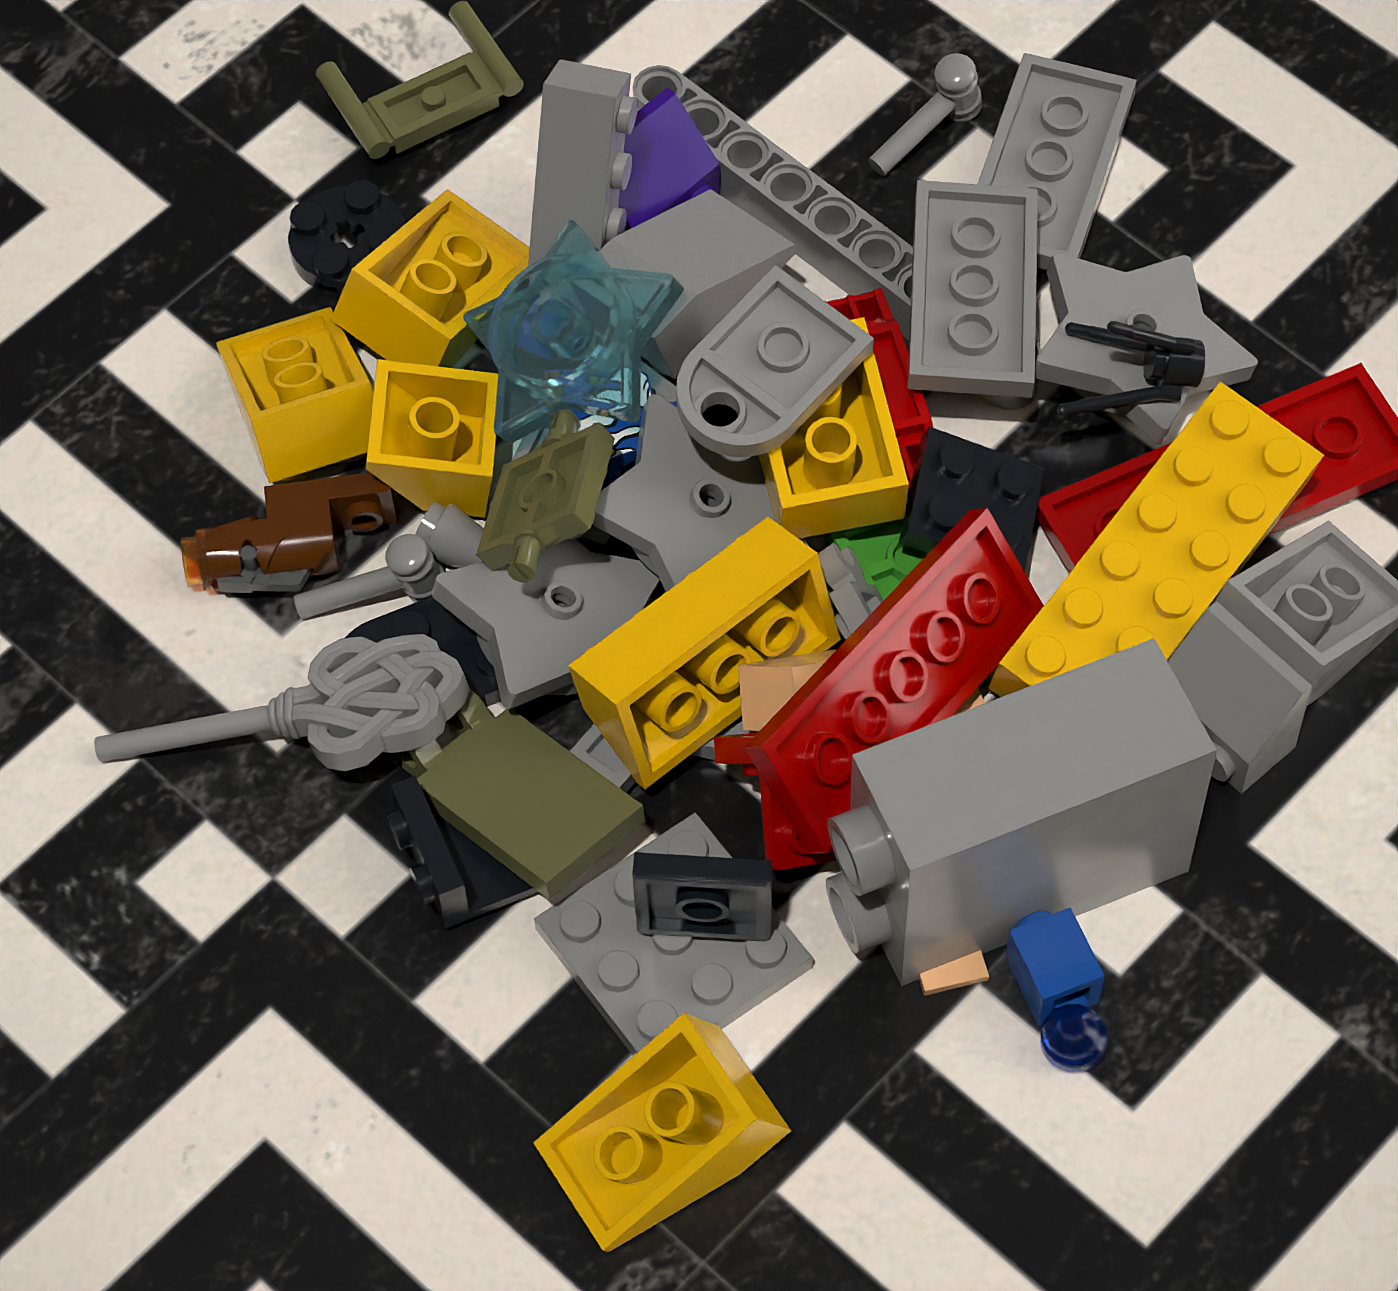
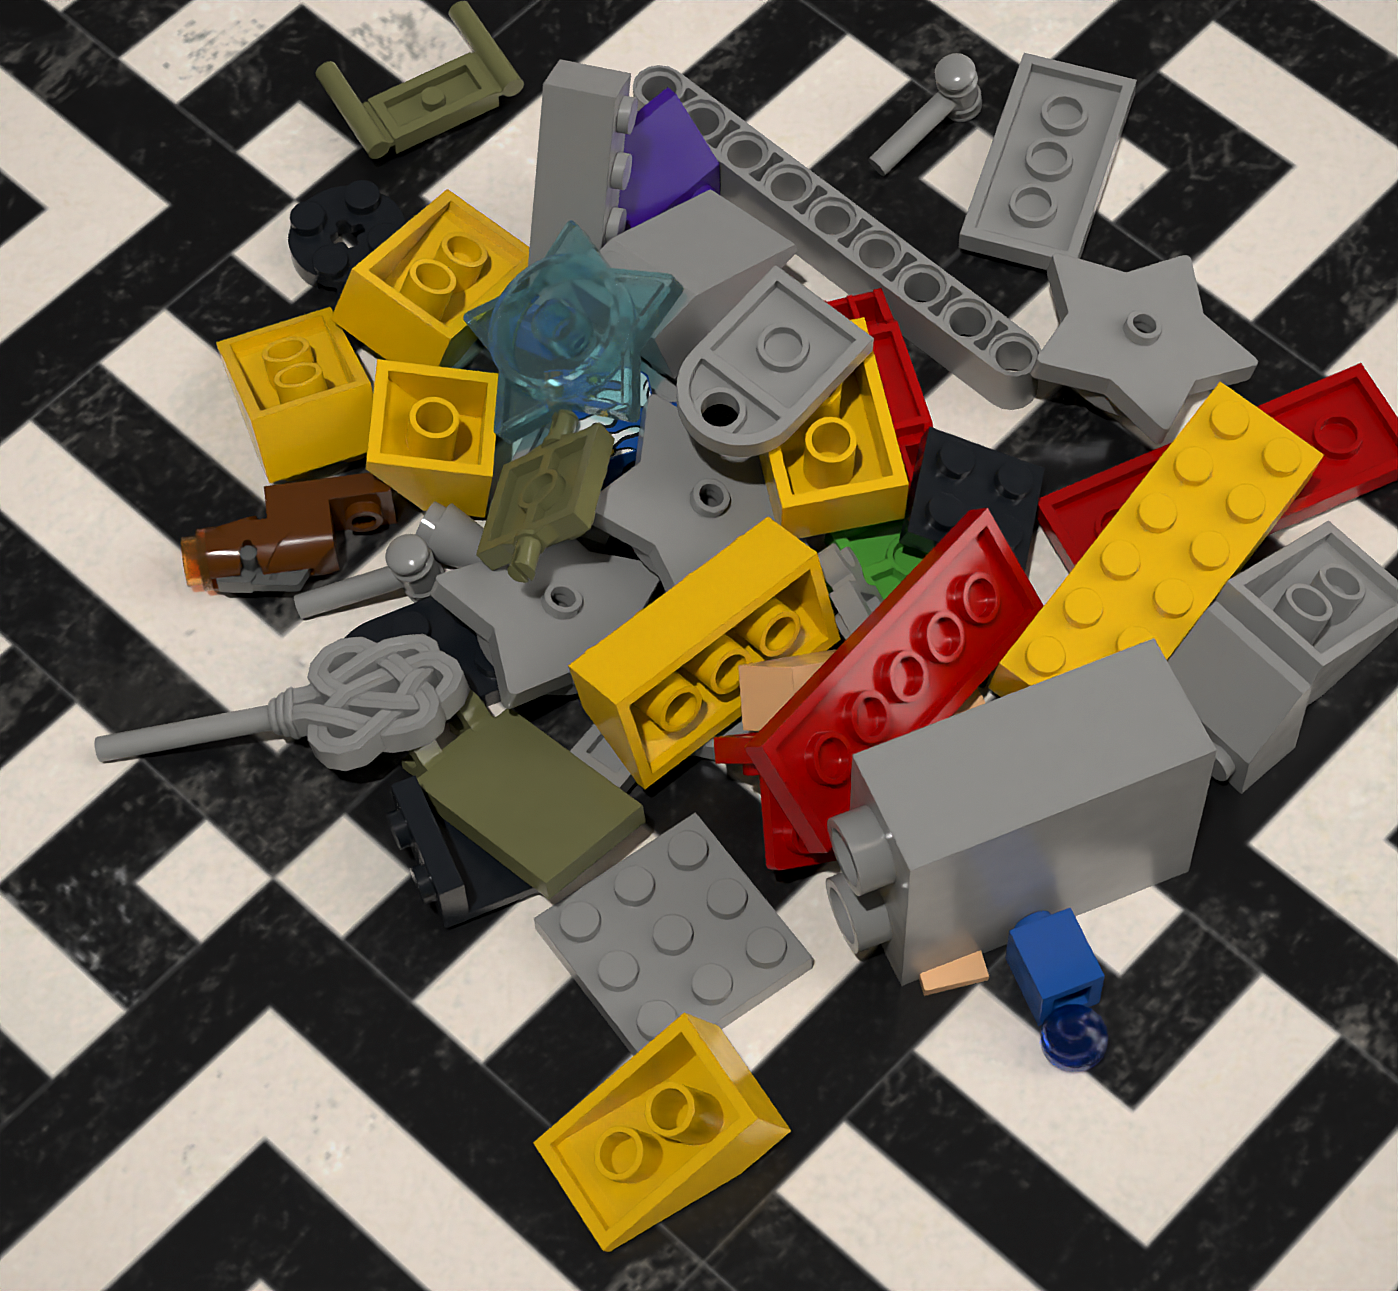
black plate [632,852,772,941] -> none
light grey plate [907,180,1038,398] -> none
black plant [1057,321,1205,416] -> none

